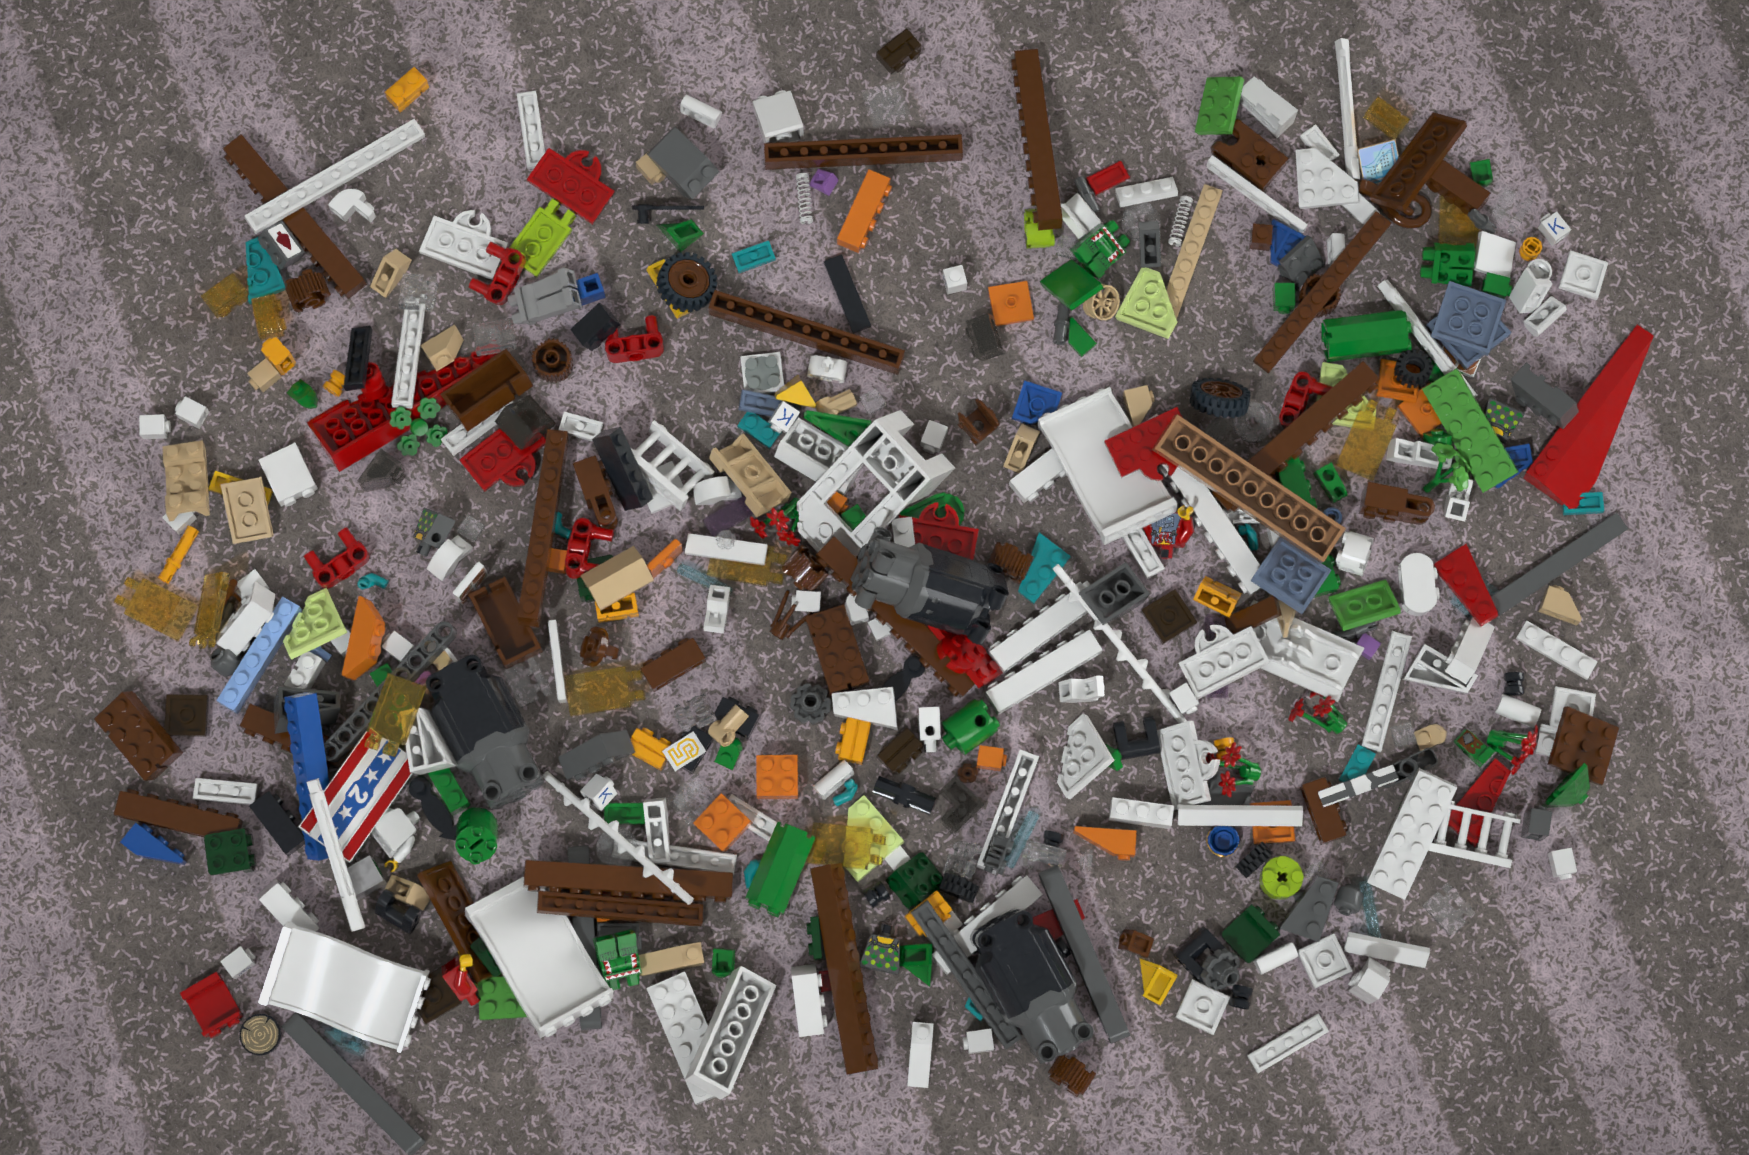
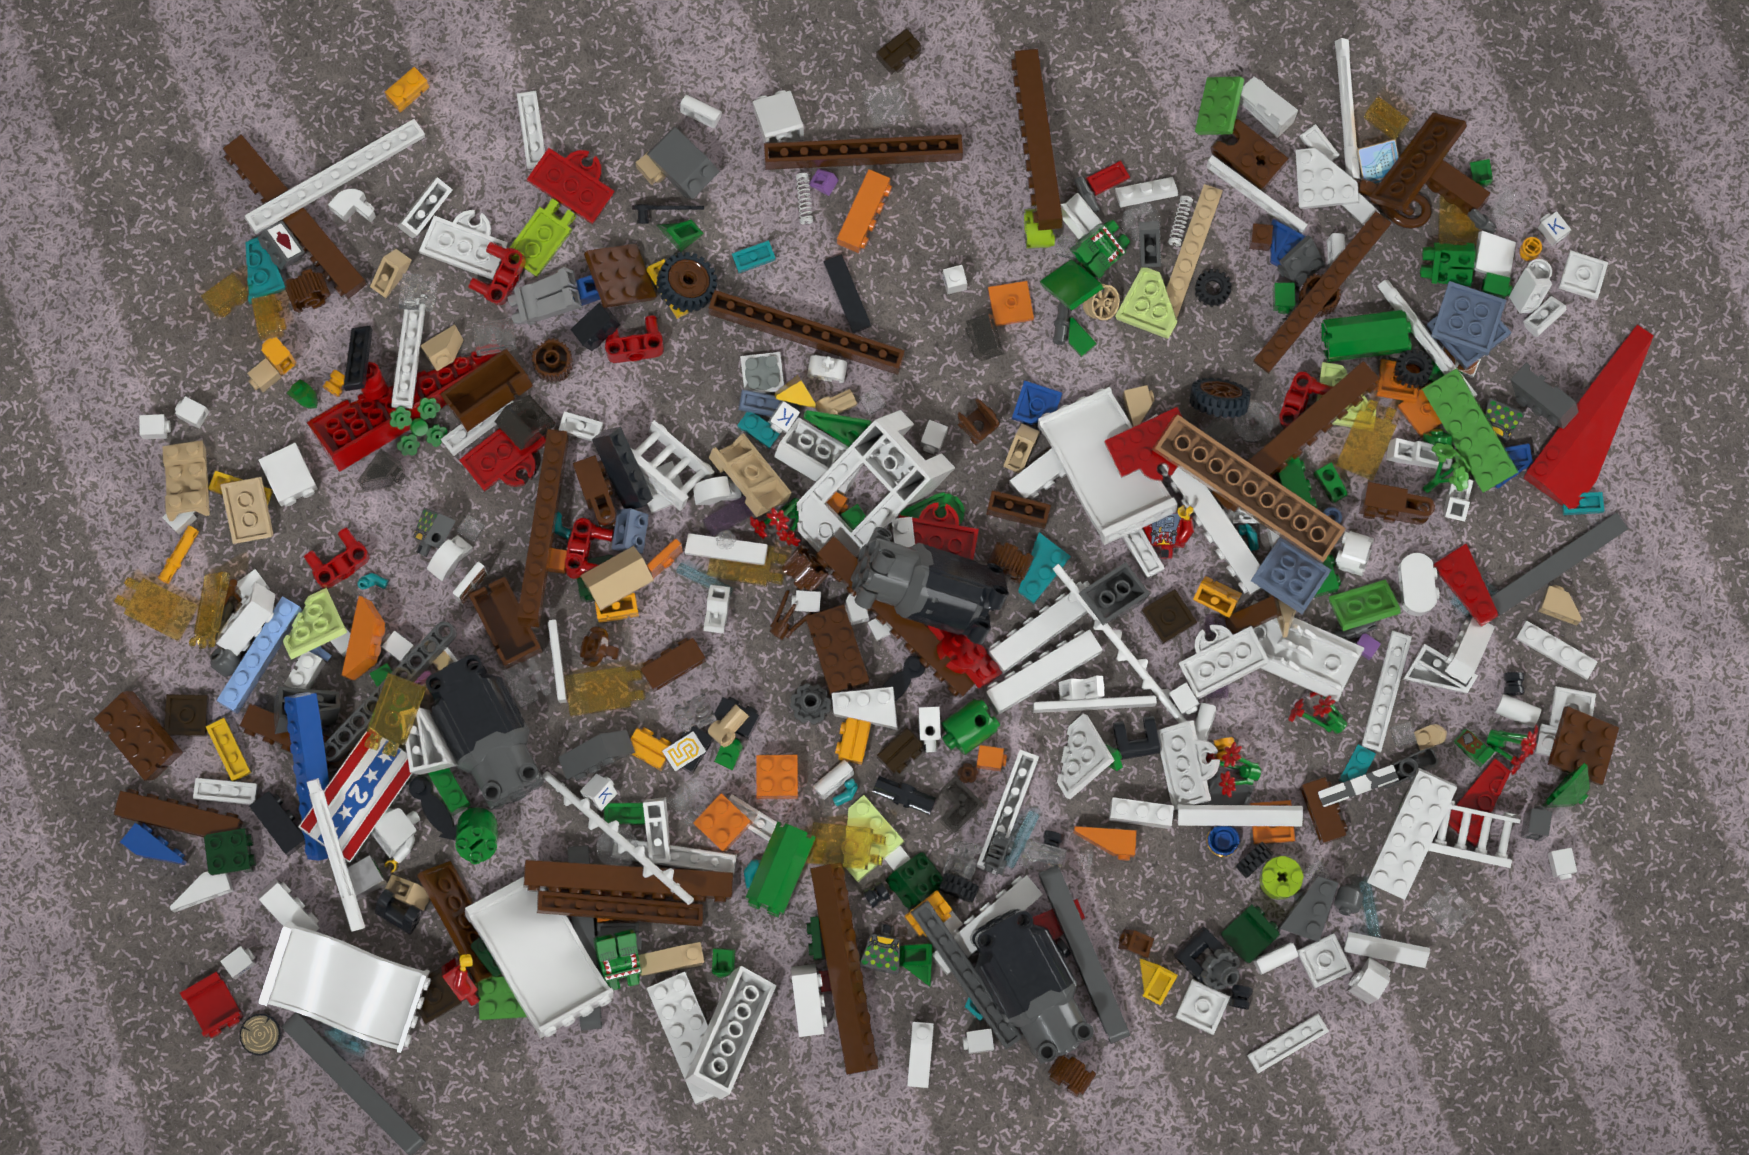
none -> white slope [170,868,234,912]
none -> yellow plate [206,718,252,781]
none -> white brick [397,177,452,239]
none -> reddish brown plate [584,243,657,308]
none -> sand blue brick [612,508,649,554]
none -> reddish brown brick [986,490,1051,529]
none -> white tile [1033,695,1157,713]
none -> white brick [1194,703,1216,741]
none -> black tyre [1195,269,1232,307]

